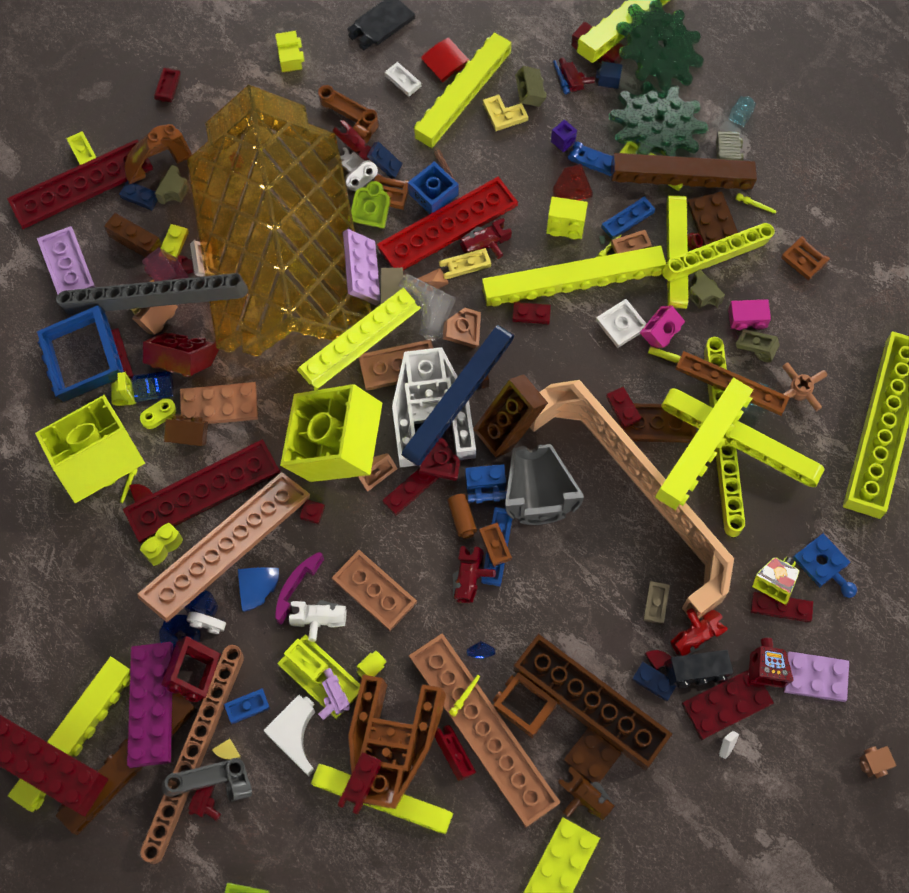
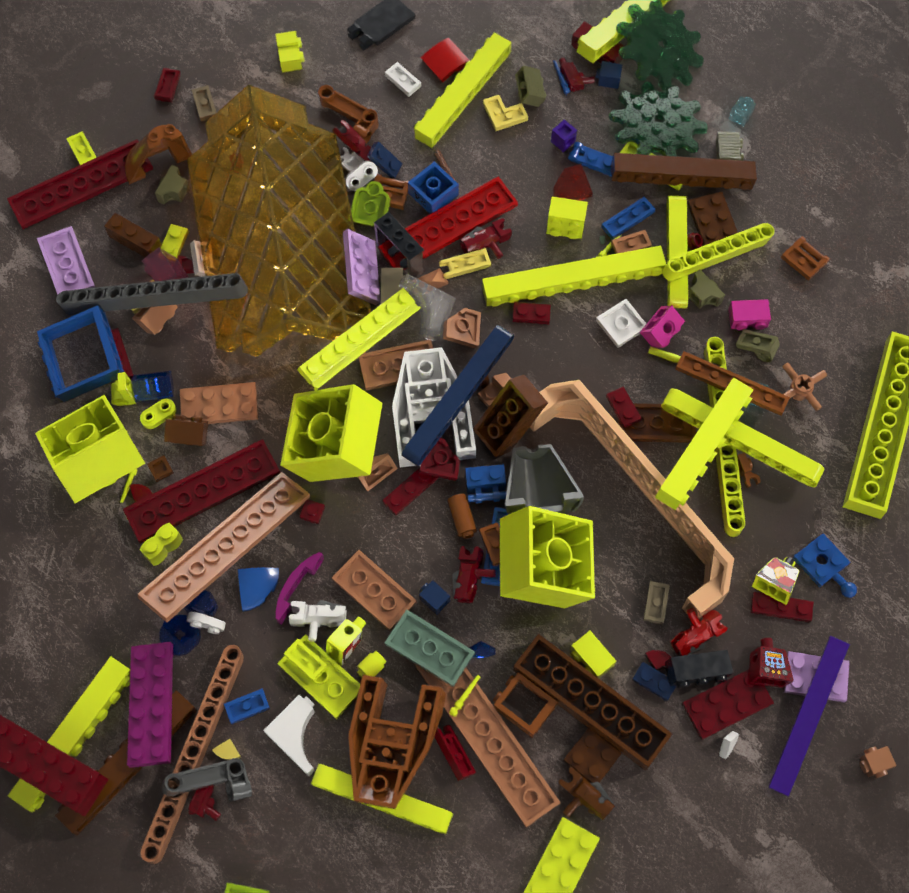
dark blue plate [119,180,158,211] -> none
dark red wedge [143,333,222,377] -> none
dark red window [161,636,221,702] -> none
lavender piece [318,668,350,720] -> none
dark red hinge [338,752,383,815] -> none
neon yellow piece [736,193,776,214] -> none
none -> reddish brown plate [147,455,174,482]
none -> dark tan plate [192,85,218,122]
none -> neon yellow torso [326,616,366,666]
none -> black window [374,212,425,281]
none -> sand green plate [385,609,475,687]
none -> dark blue brick [419,580,450,615]
none -> nougat slope [478,373,512,408]
none -> neon yellow brick [500,506,595,608]
none -> neon yellow brick [570,631,617,678]
none -> dark orange plate [737,452,761,488]
none -> dark purple tile [768,636,850,796]

